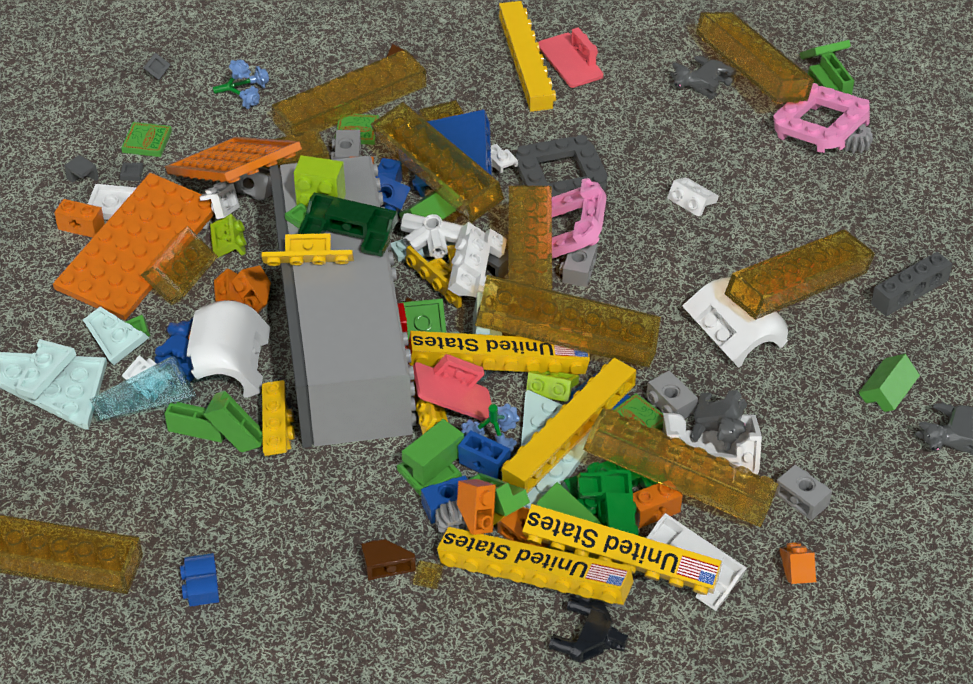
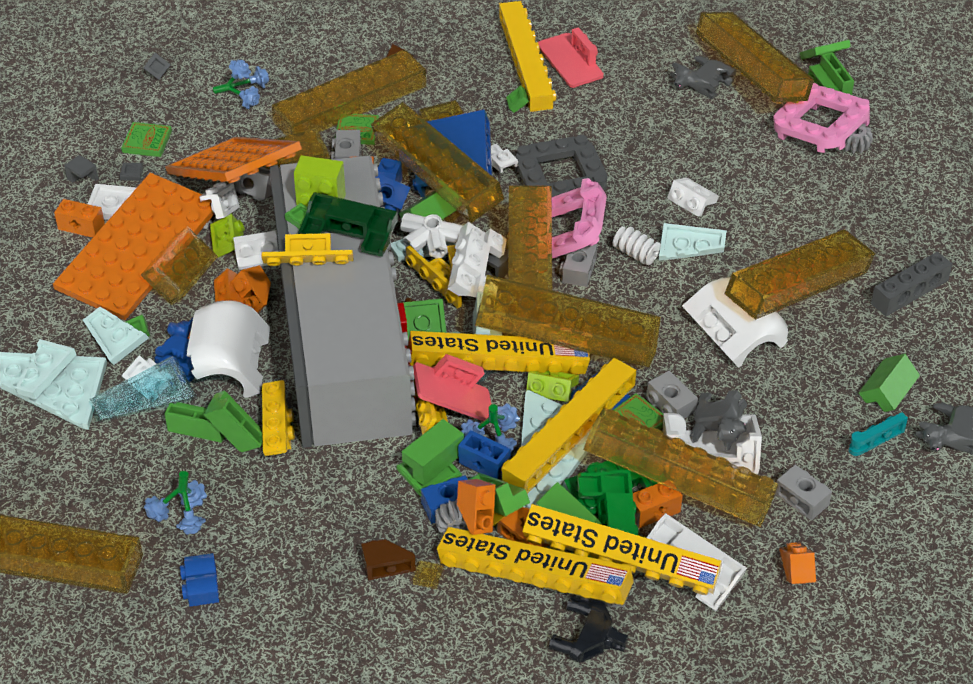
none -> medium blue plant [144,471,207,535]
none -> white bracket [233,231,278,270]
none -> bright green plate [506,85,529,113]
none -> white piece [613,226,661,265]
none -> light aqua wing [659,223,727,261]
none -> teal plate [848,412,908,456]

